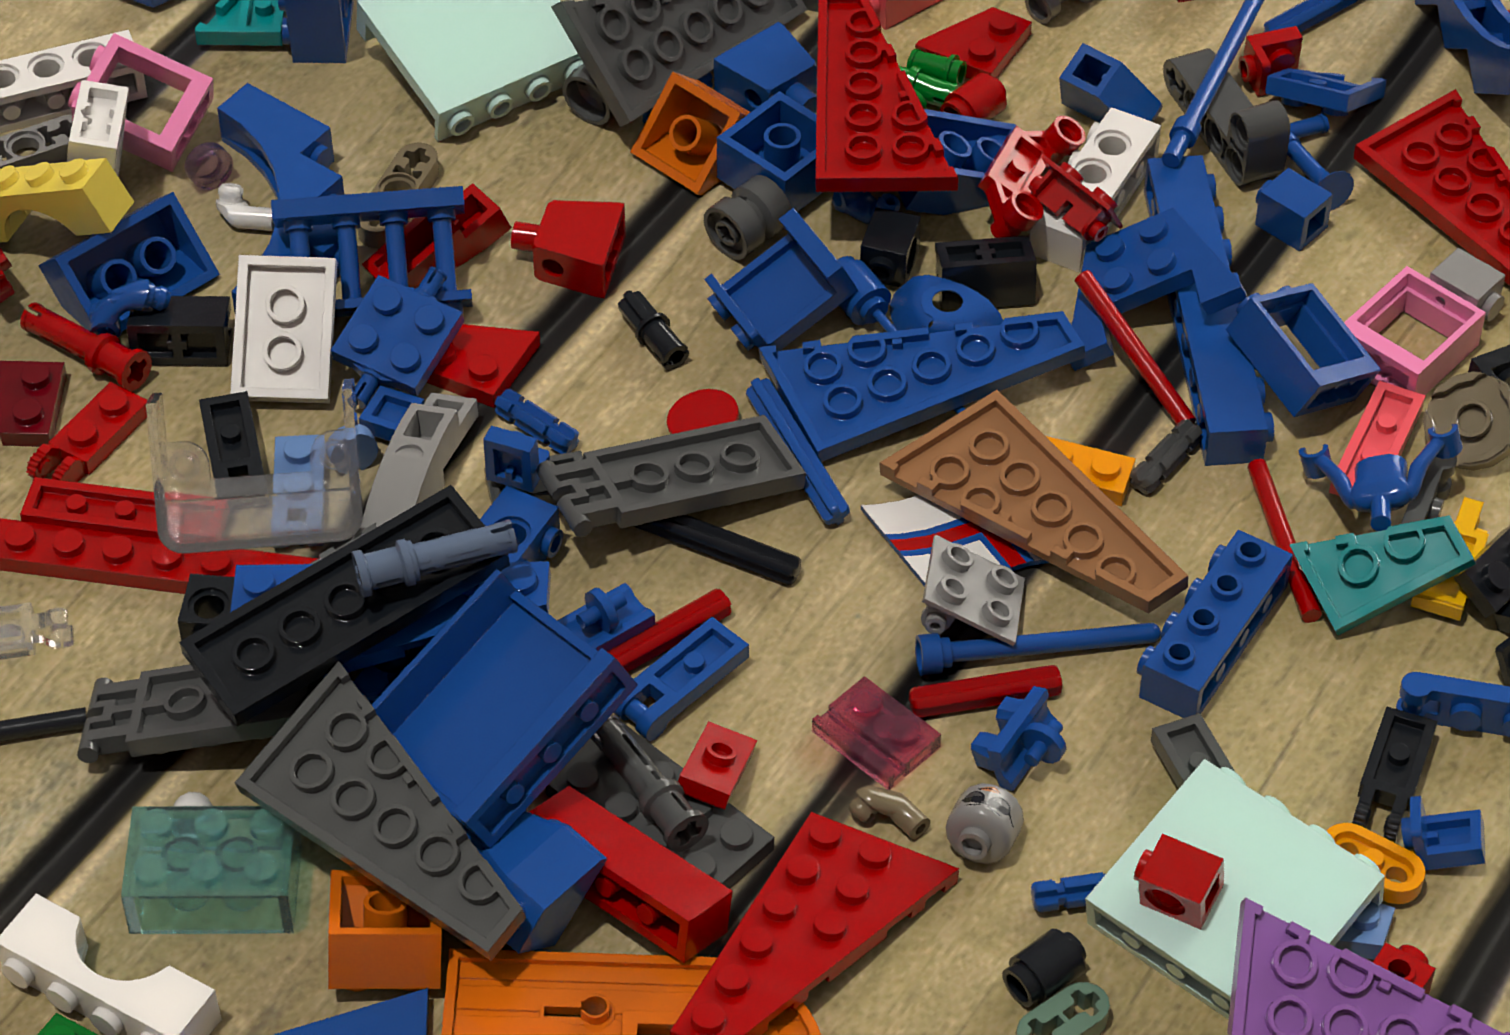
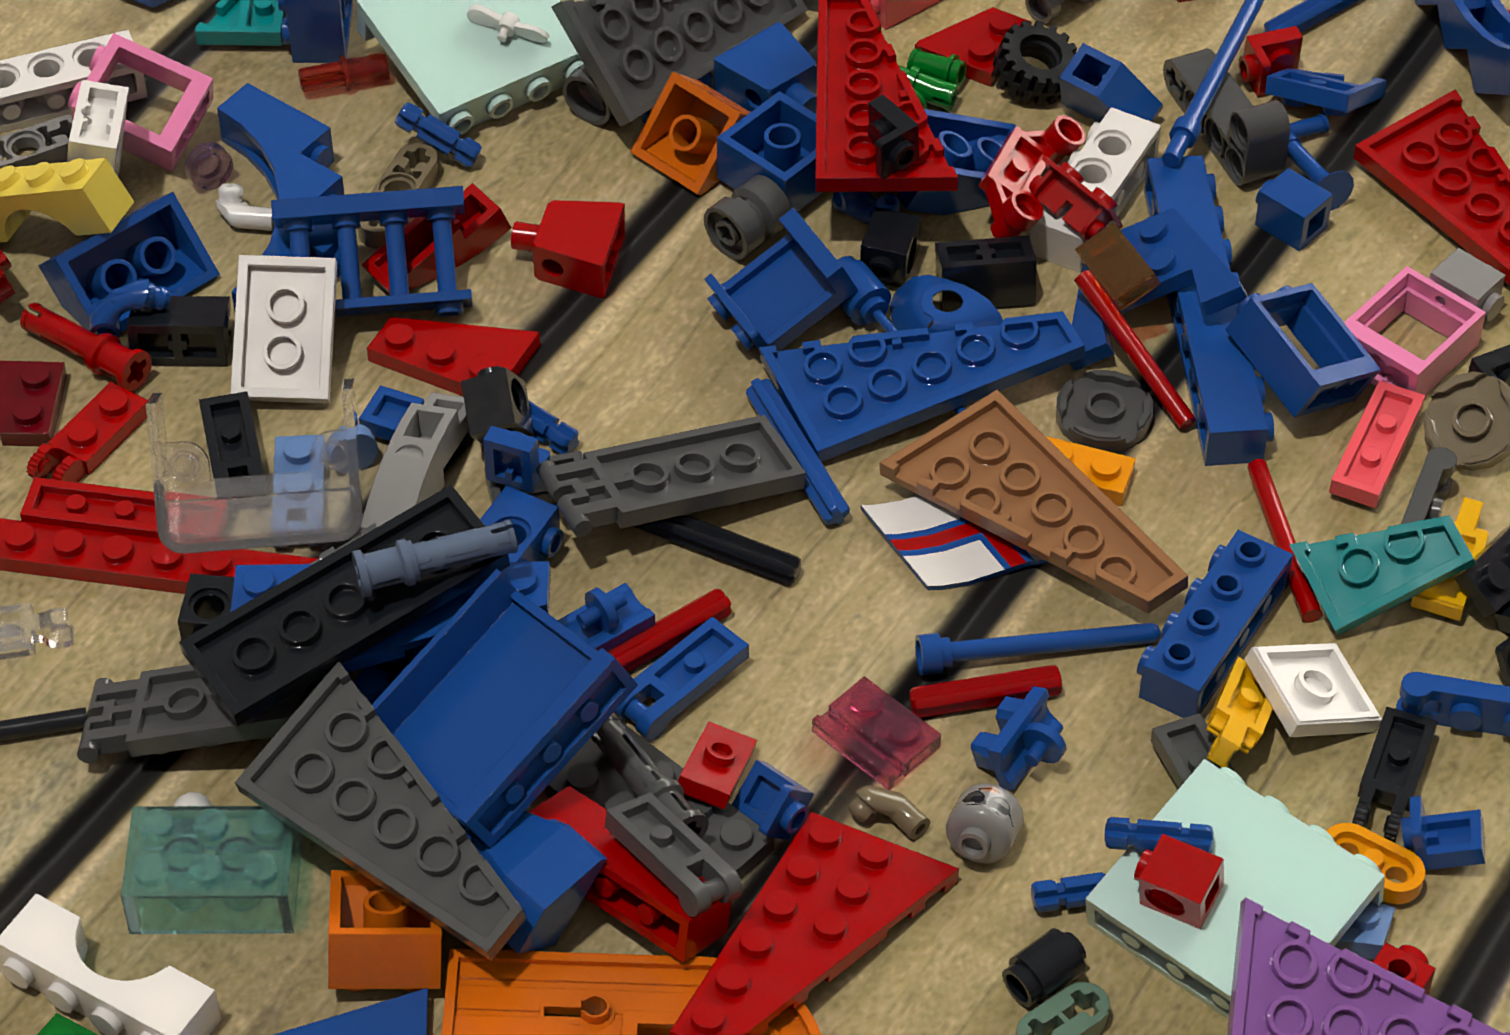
blue plate [330,267,464,409] -> none
black axle [618,290,689,370] -> none
red piece [667,389,739,434] -> none
light grey hinge [921,535,1025,646] -> none
red brick [940,73,1007,120] -> none
dark grey axle [1130,419,1202,495] -> none
blue piece [1298,424,1463,531] -> none
none -> clear red axle [298,51,390,93]
none -> blue axle [395,102,482,168]
none -> black brick [461,366,535,445]
none -> white piece [466,4,550,43]
none -> dark grey plate [605,792,743,917]
none -> blue bracket [731,760,814,840]
none -> black bracket [867,95,919,179]
none -> black tyre [993,20,1077,106]
none -> dark grey tile [1056,370,1153,453]
none -> clear orange tile [1075,223,1161,311]
none -> blue axle [1104,817,1214,853]
none -> yellow hinge [1206,657,1273,767]
none -> white tile [1244,643,1382,737]

